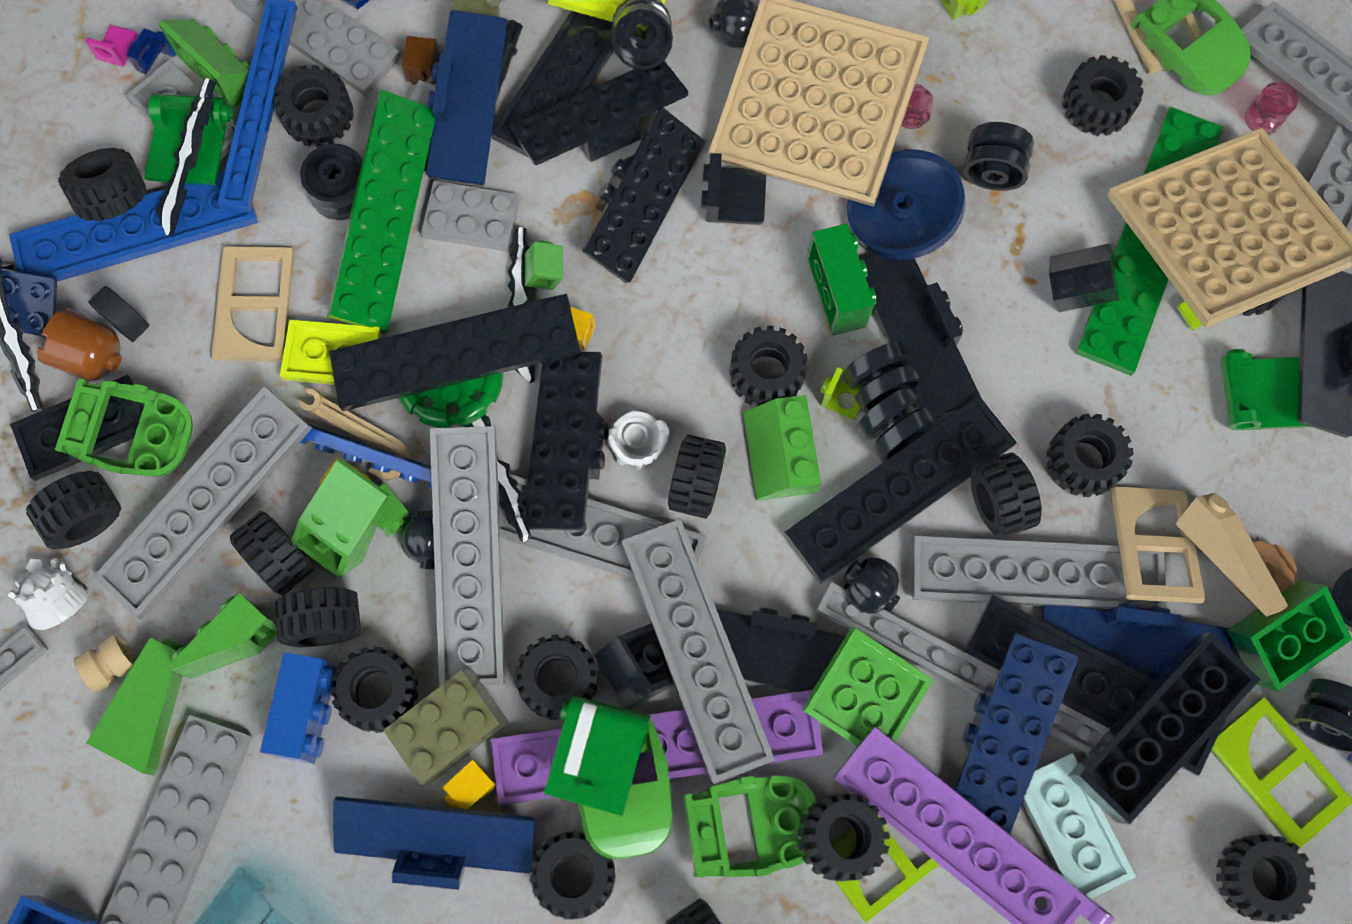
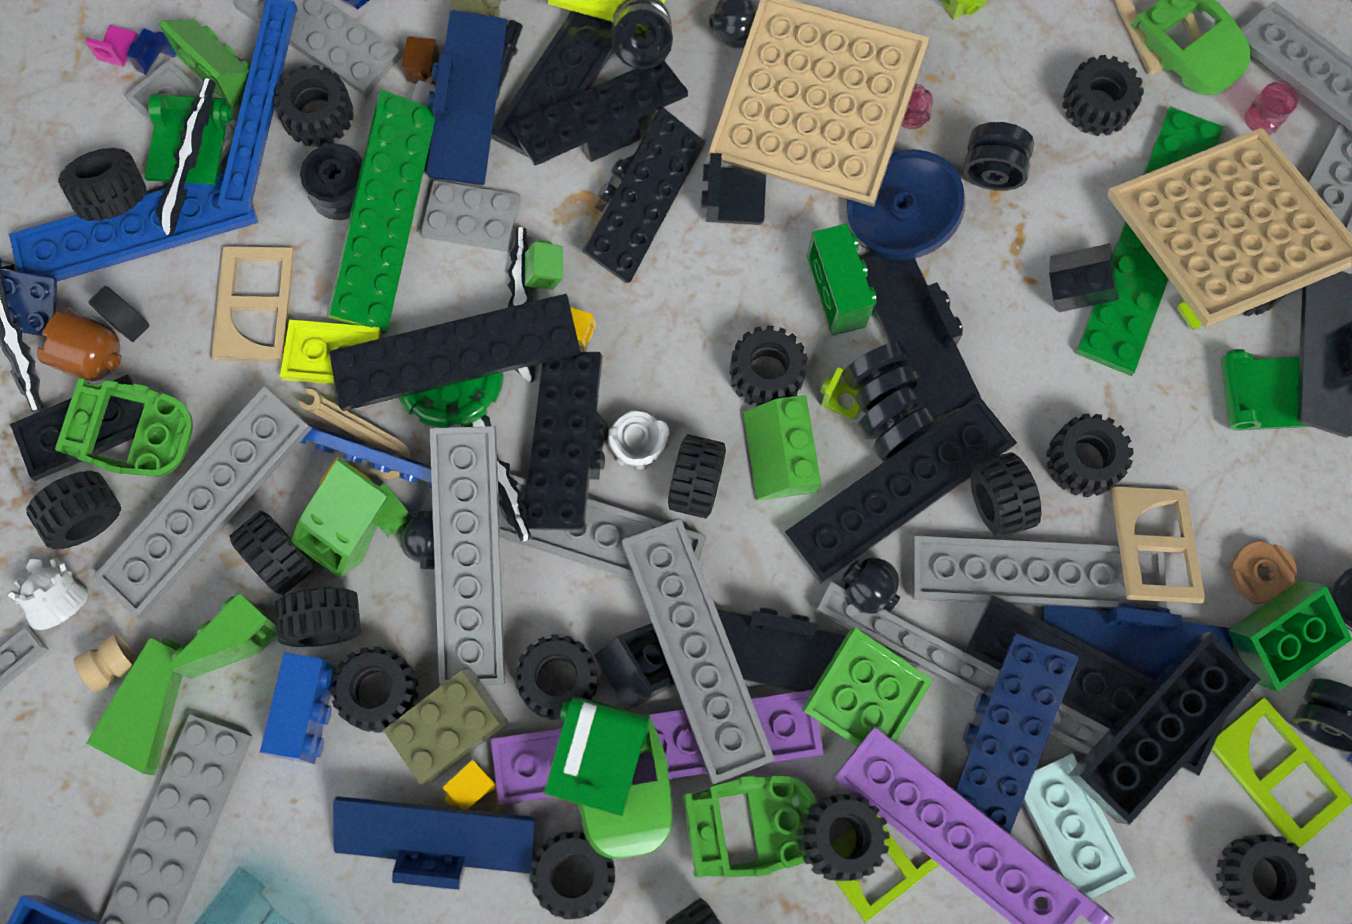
tan wedge [1176,493,1288,616] -> none

